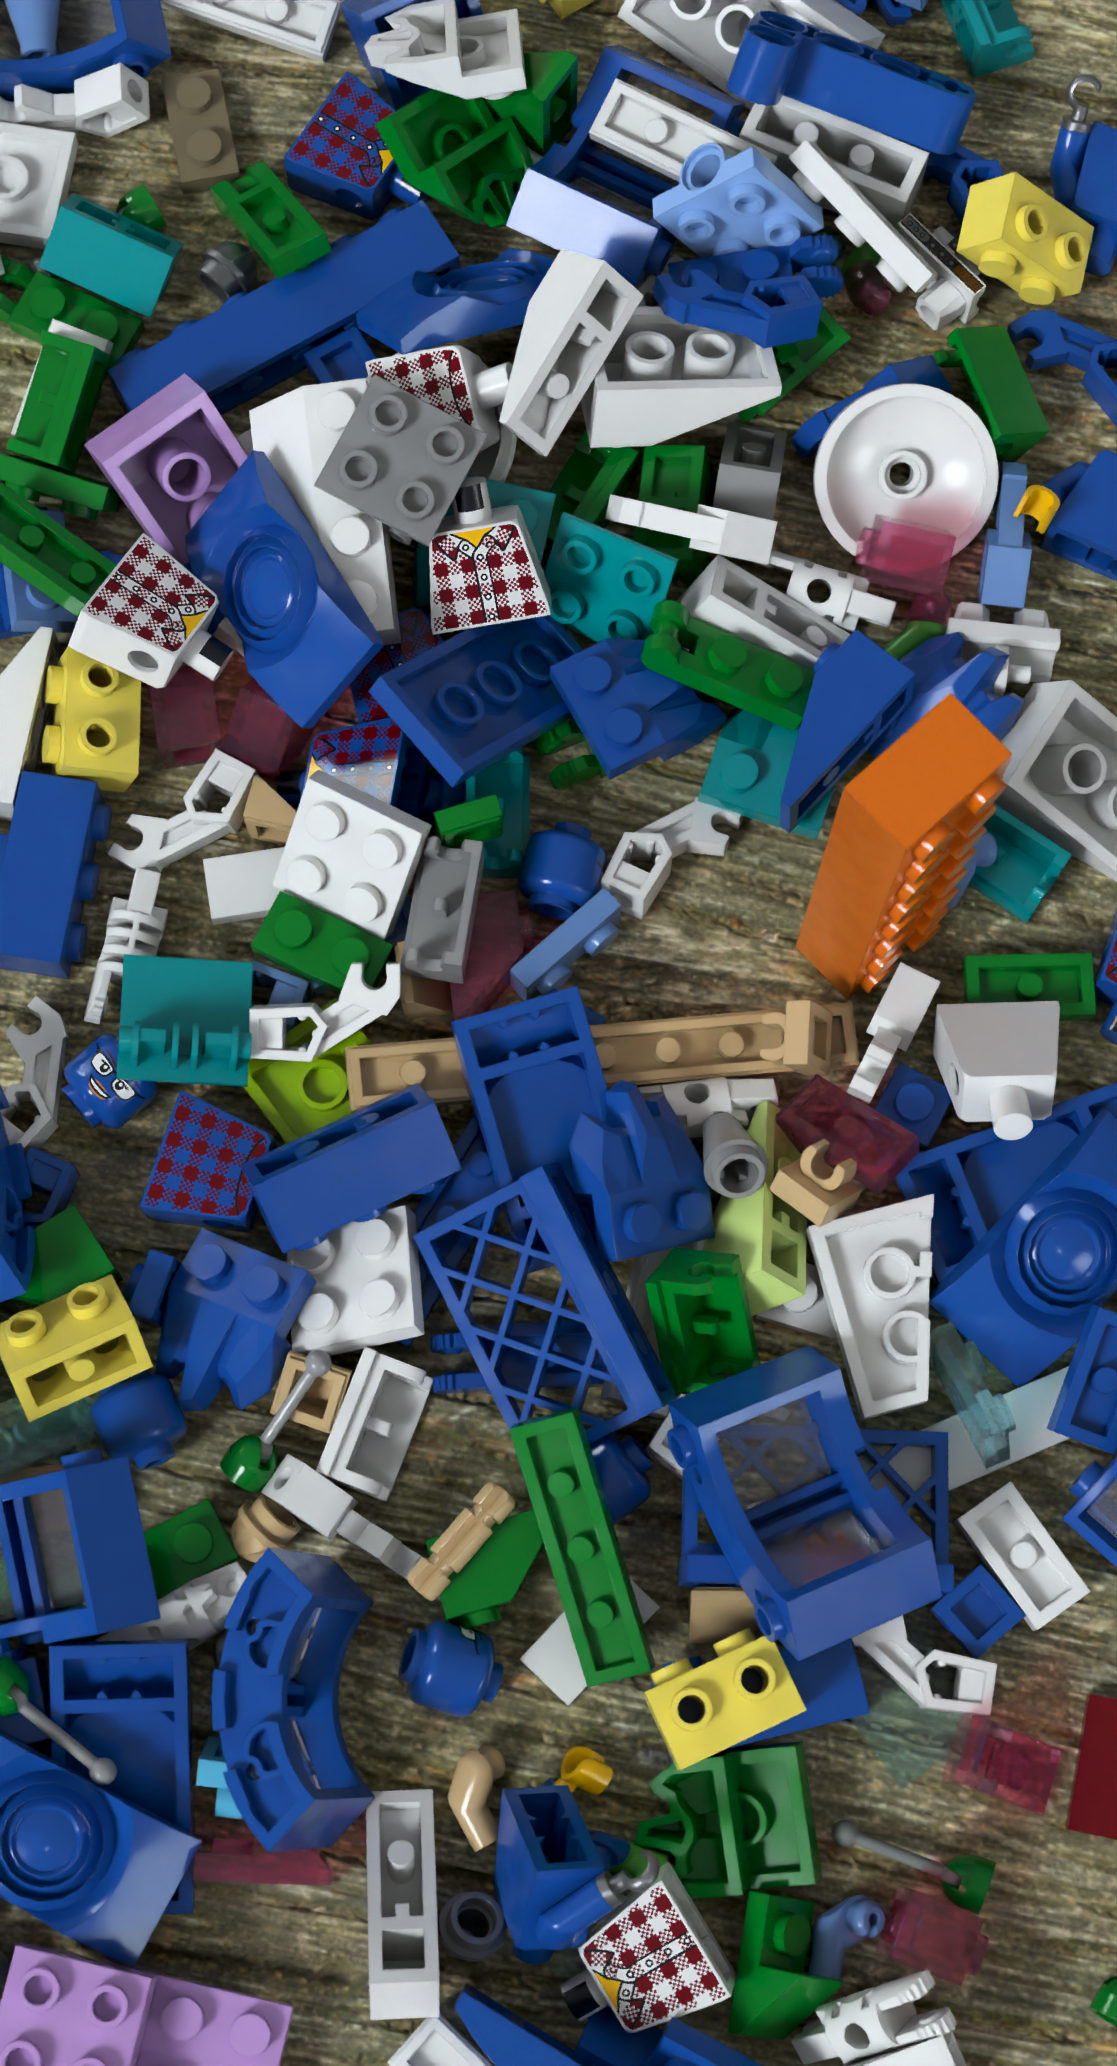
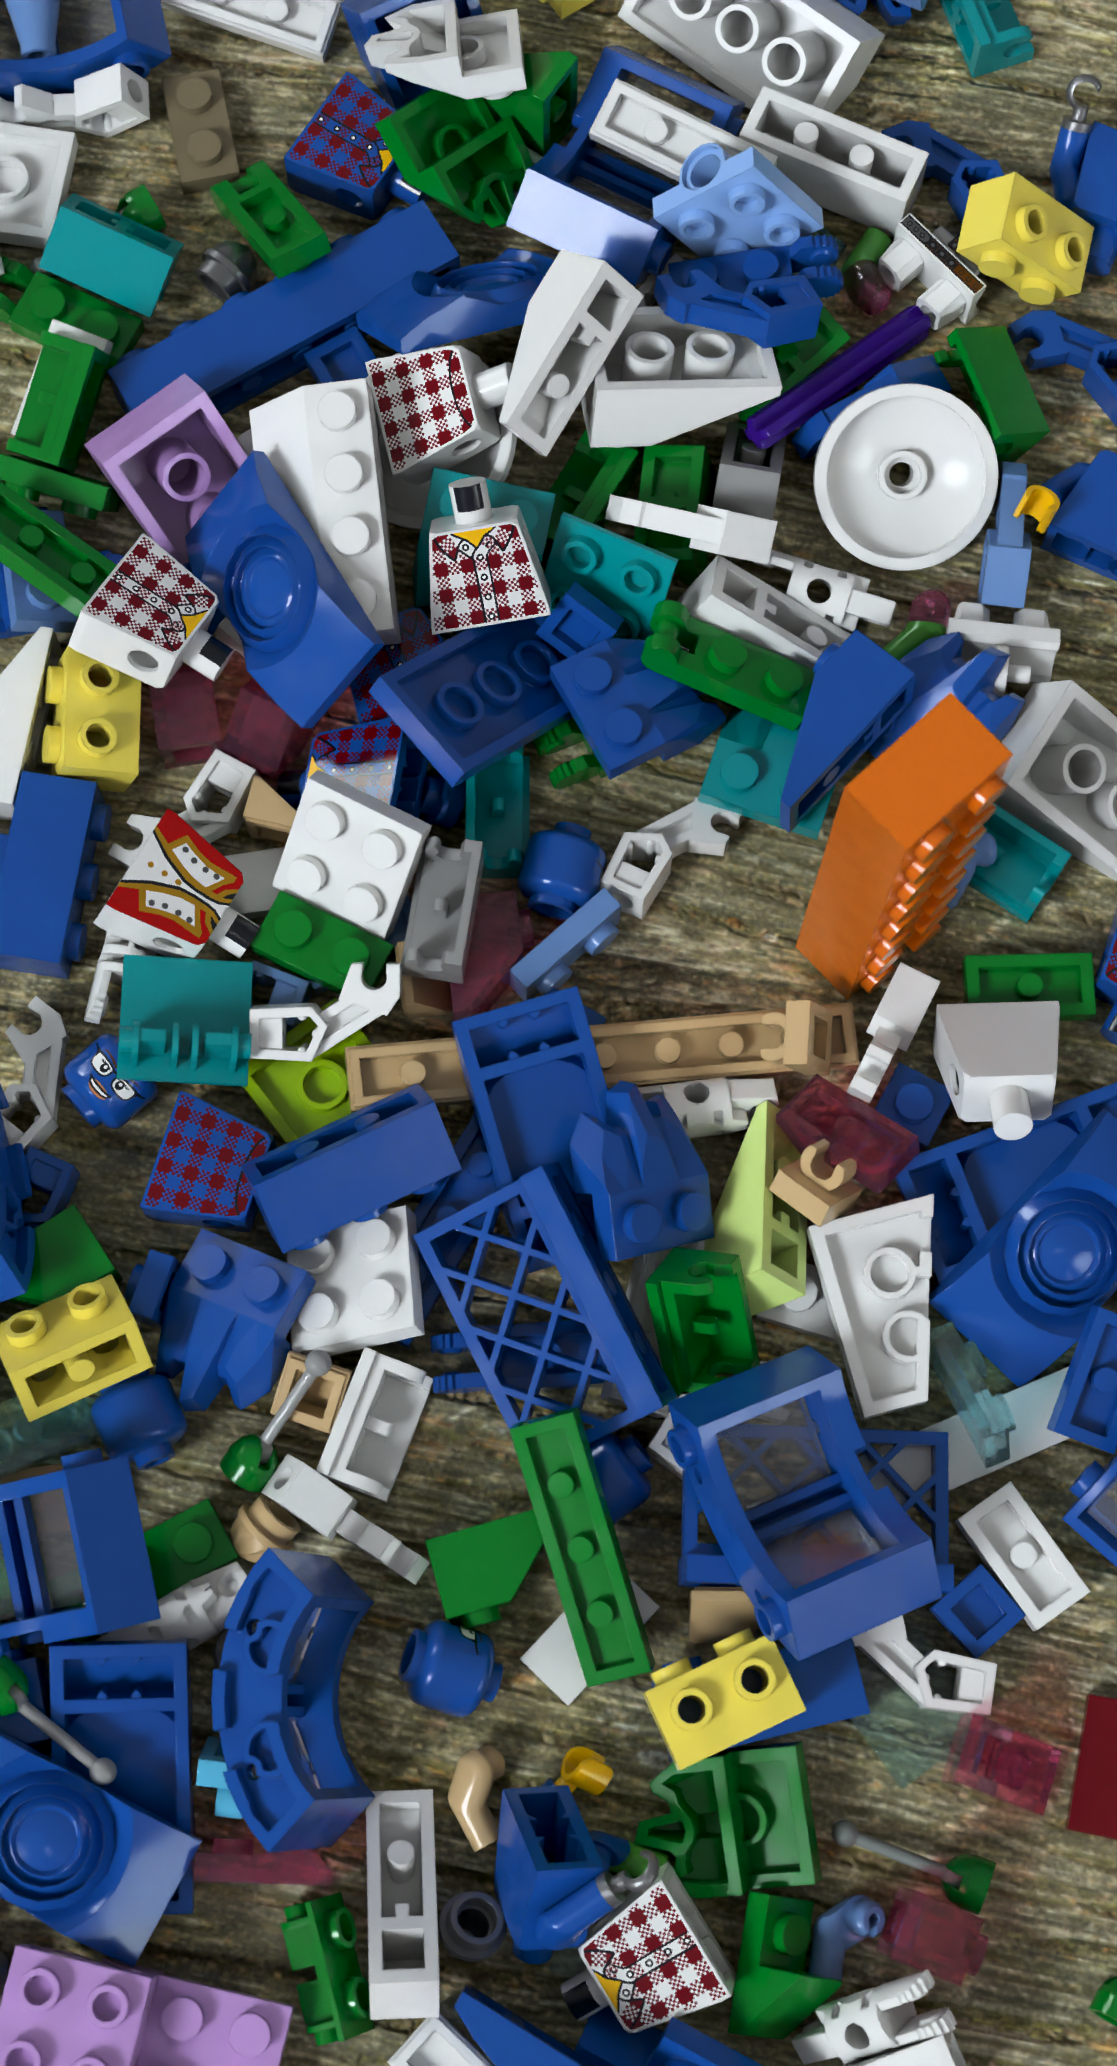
light grey hinge [314,374,488,547] -> none
tan axle [407,1481,515,1601] -> none
green tile [434,794,503,849] -> none
light grey cone [702,1113,768,1199] -> none
blue beam [727,10,977,155] -> none
white plate [788,140,939,293] -> none
clear pink brick [855,514,956,598] -> none
none -> torso [93,808,260,959]
none -> green hinge [280,1892,375,2046]
none -> blue plate [535,581,624,658]
none -> dark purple axle [744,305,932,449]

